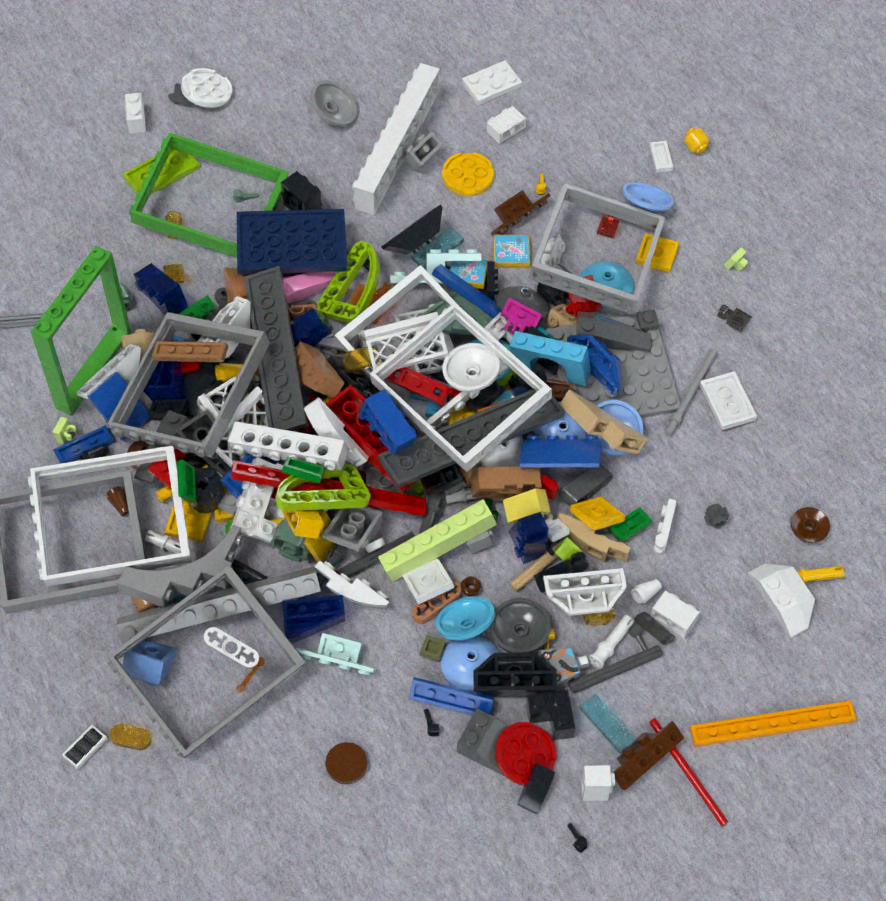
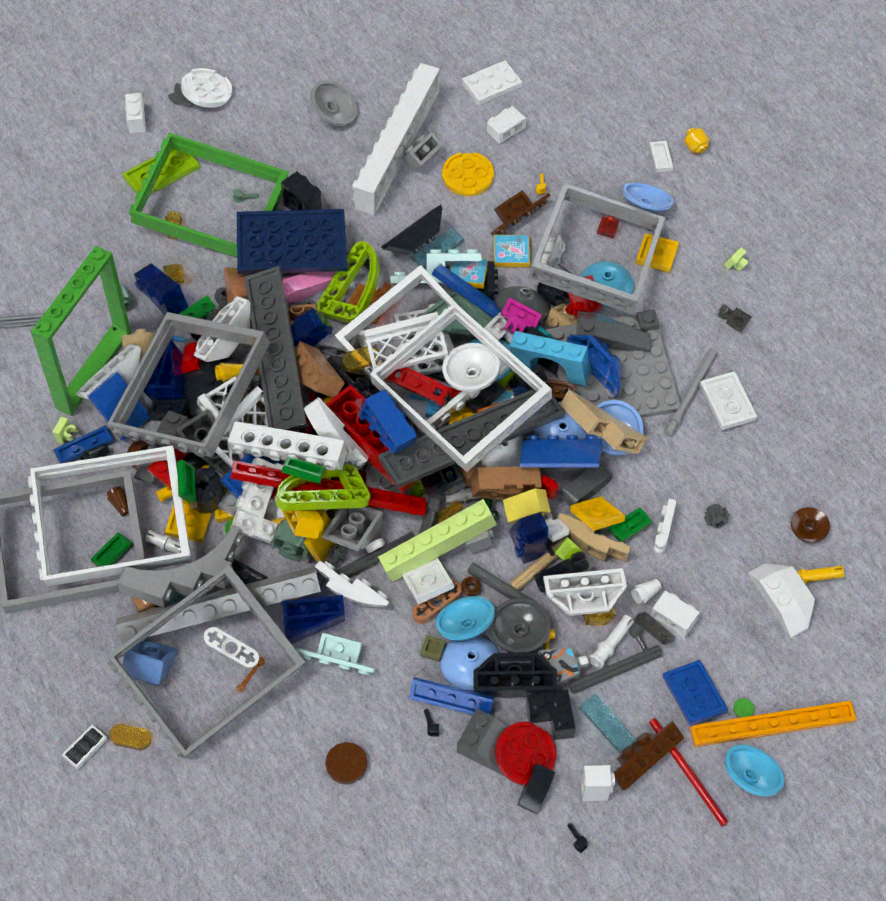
medium nougat tile [152,341,229,362] -> none
none -> green tile [91,532,133,567]
none -> clear yellow cone [437,501,463,524]
none -> dark grey axle [468,563,536,602]
none -> blue tile [663,660,728,727]
none -> medium azure dish [724,745,784,796]
none -> bright green piece [733,698,754,718]

